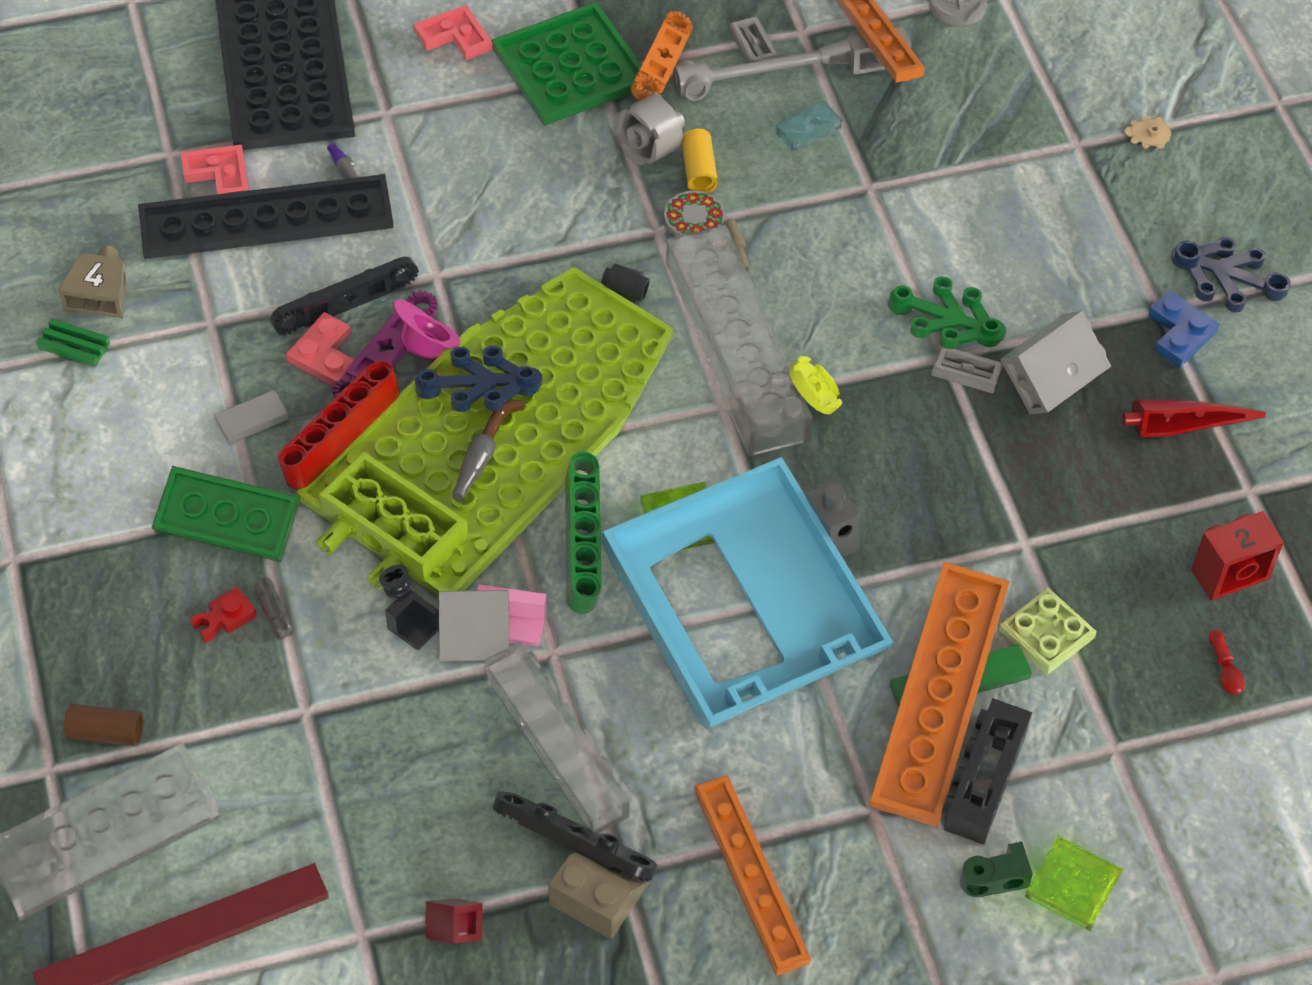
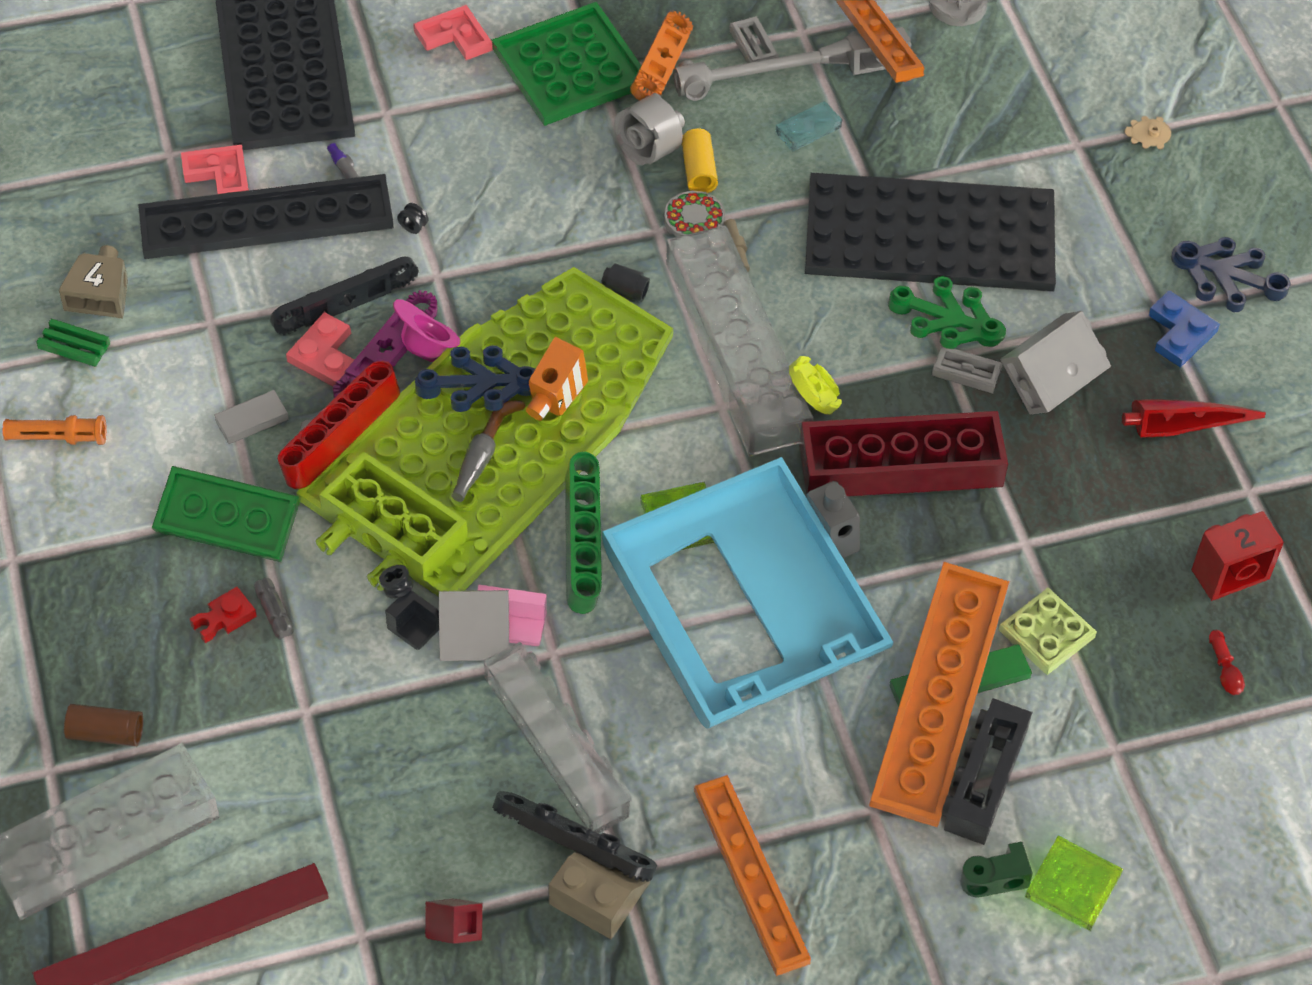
none -> orange pin [2,415,107,445]
none -> black bush [397,203,429,234]
none -> orange torso [526,337,588,421]
none -> dark red brick [799,411,1008,497]
none -> black plate [805,172,1056,292]

